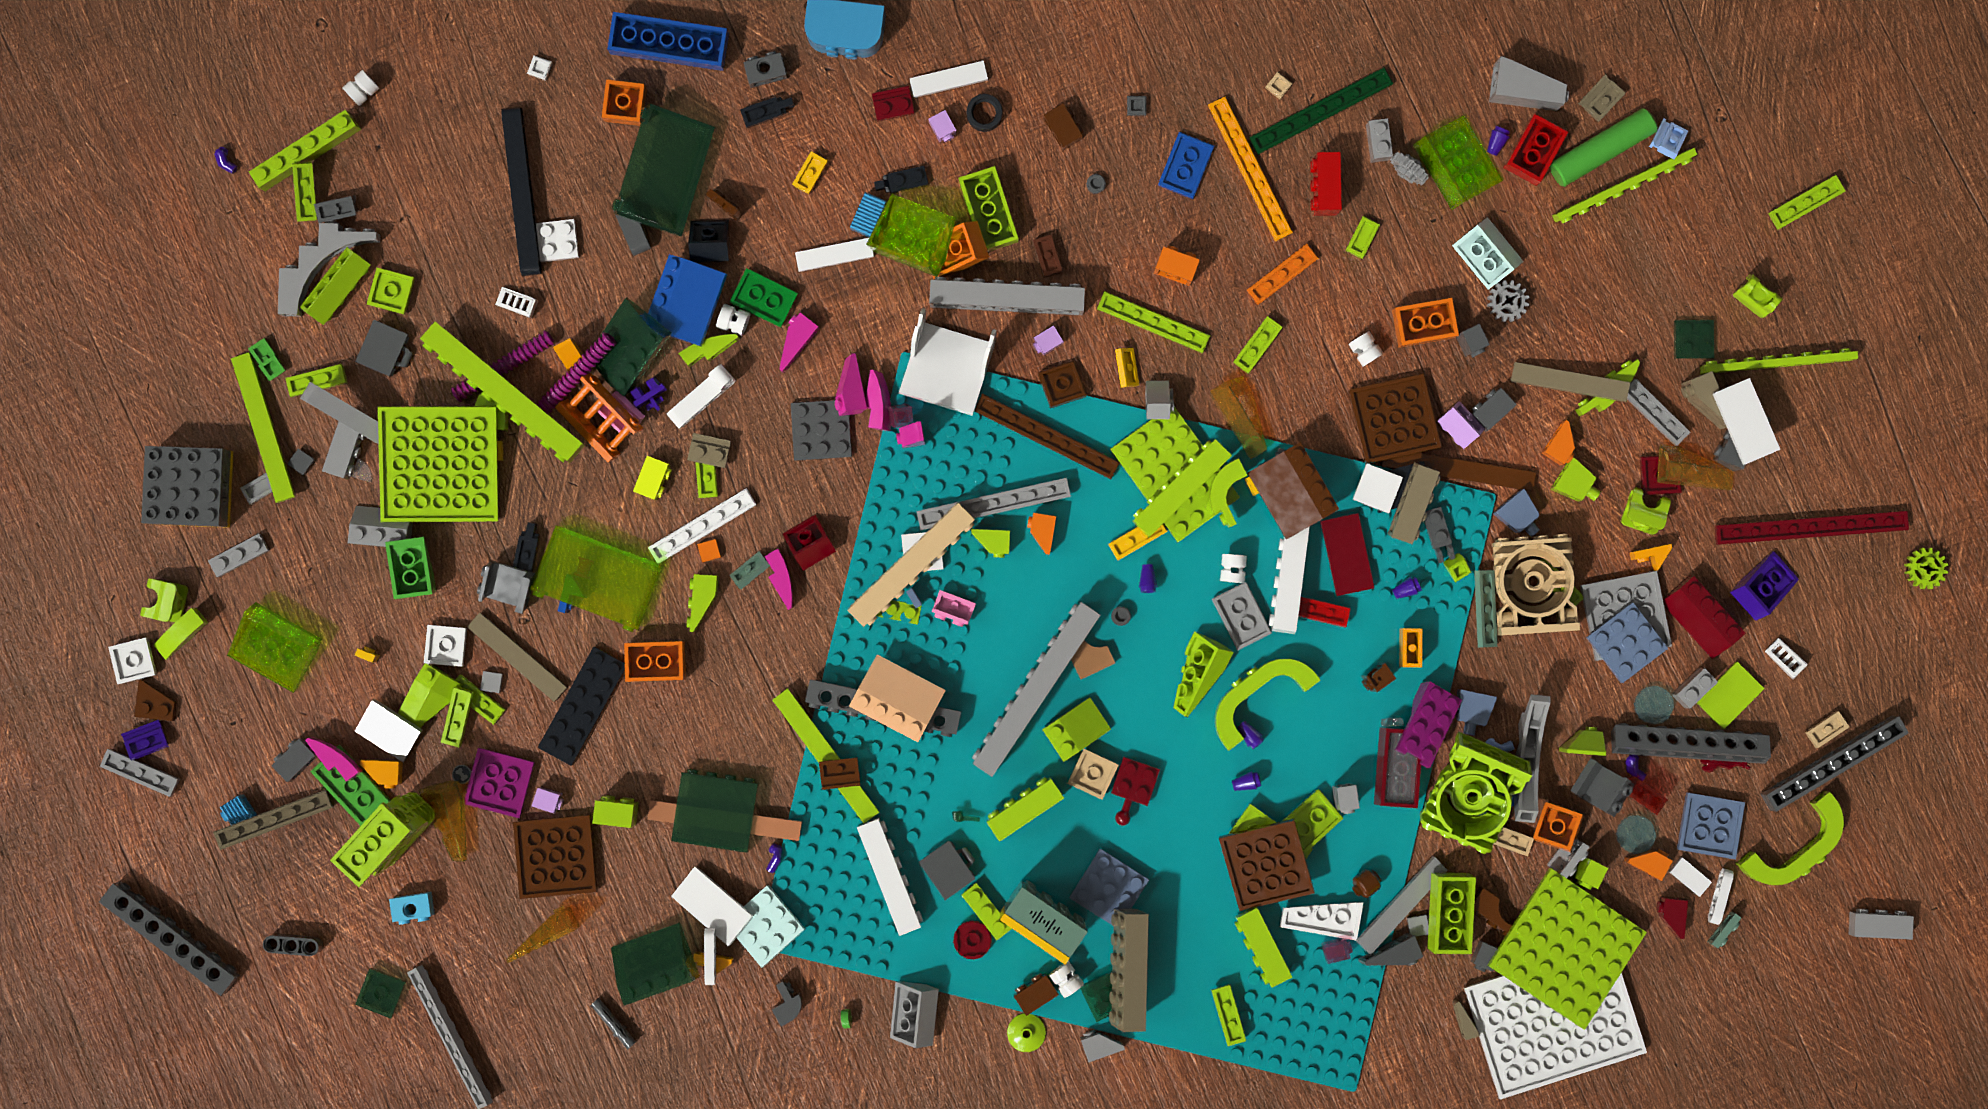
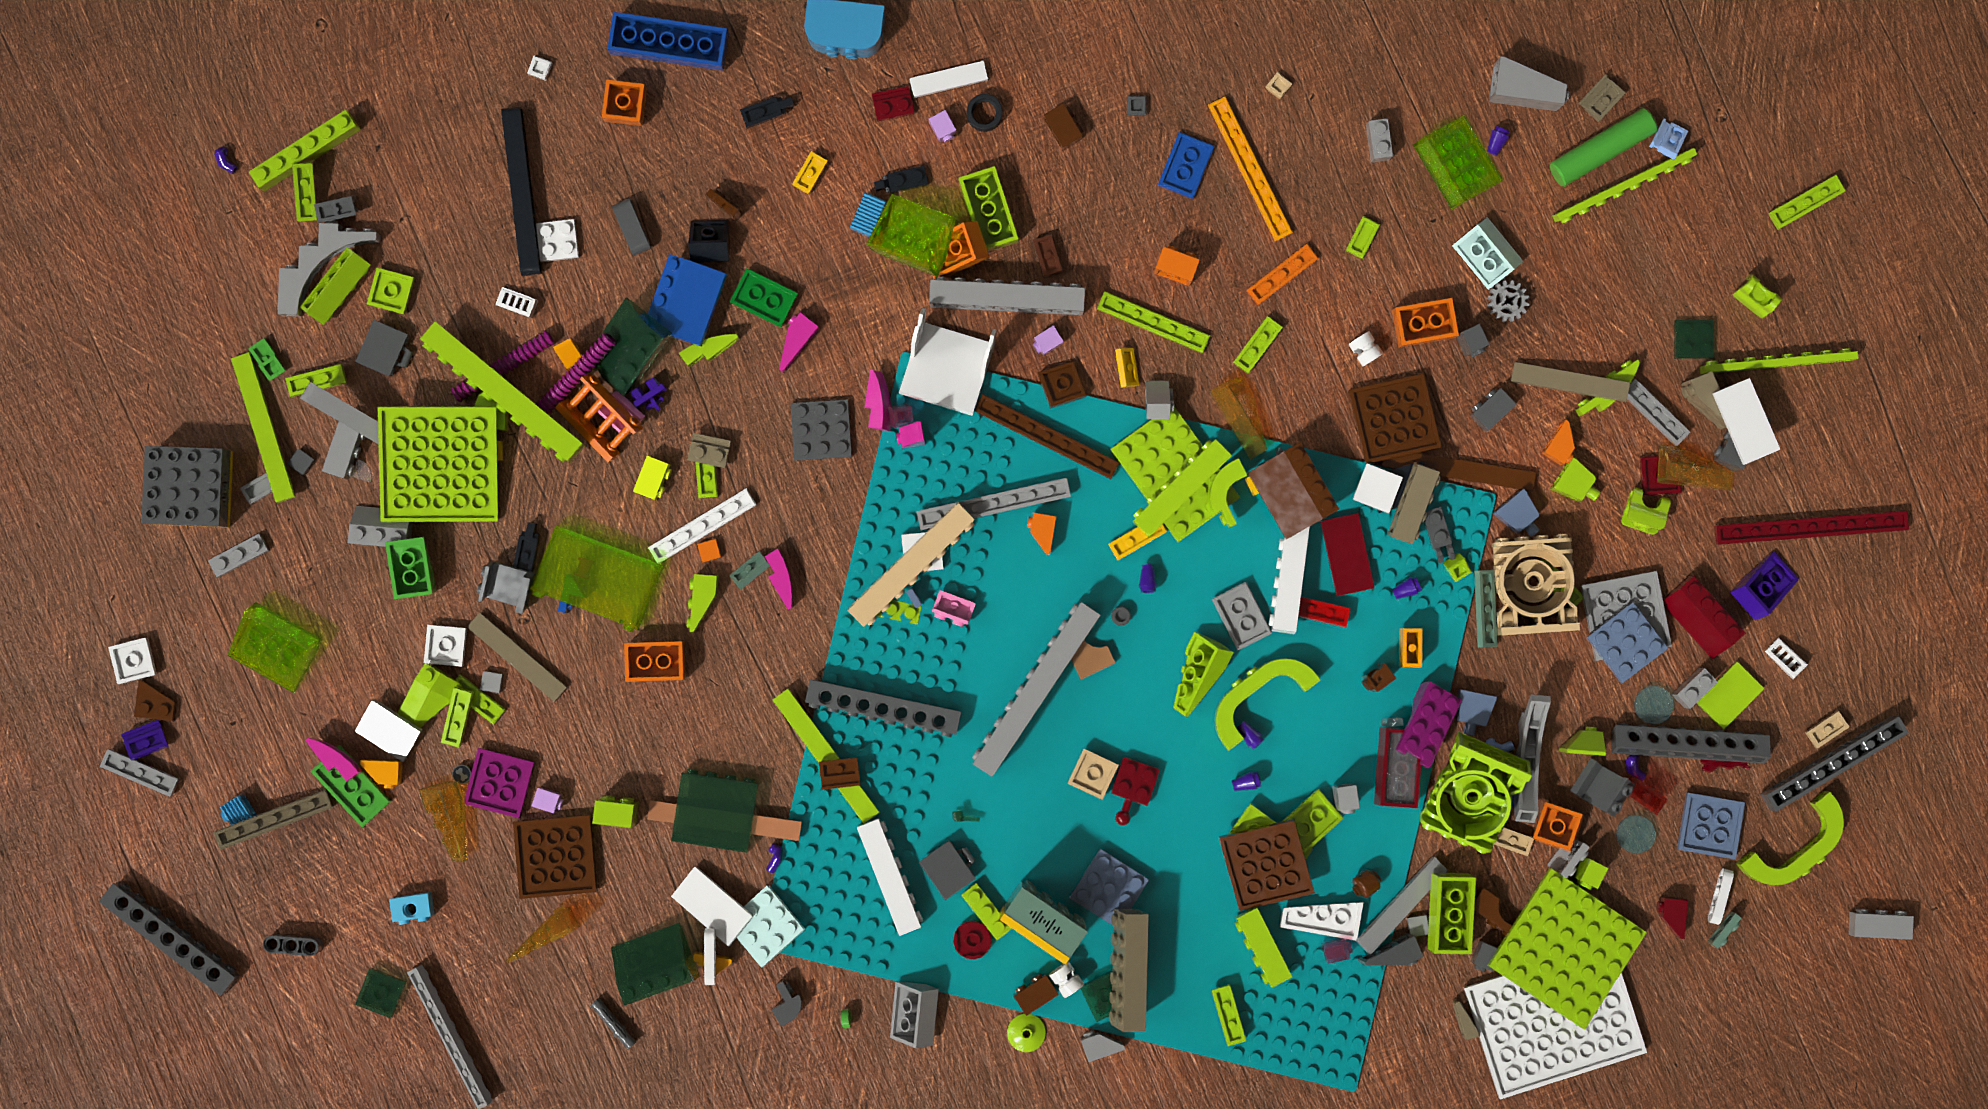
lime piece [140,579,188,622] -> none
lime slope [153,608,208,660] -> none
dark grey brick [272,738,317,782] -> none
lime brick [330,792,435,887] -> none
white wheel [342,70,379,106] -> none
yellow plate [355,646,380,663] -> none
black plate [538,646,625,766] -> none
clear green windscreen [612,104,715,237] -> none
white beam [667,364,736,429] -> none
white wheel [716,304,750,336] -> none
dark grey brick [743,51,788,88] -> none
dark red slope [783,515,836,571] -> none
white tile [795,238,874,272] -> none
dark pink slope [835,353,867,416] -> none
light nougat slope [849,654,946,742] -> none
lime slope [971,529,1010,558] -> none
lime brick [986,776,1064,842] -> none
lime slope [1042,697,1111,762] -> none
dark grey tile [1086,174,1106,194] -> none
white wheel [1220,554,1247,583] -> none
dark green tile [1249,67,1393,155] -> none
red brick [1310,152,1342,216] -> none
light grey gear [1390,152,1429,186] -> none
lavender brick [1438,401,1485,449] -> none
red brick [1503,114,1568,186] -> none
orange slope [1624,849,1673,881] -> none
light orange slope [1630,544,1672,571] -> none
white tile [1669,857,1712,897] -> none
lime gear [1904,548,1948,589] -> none

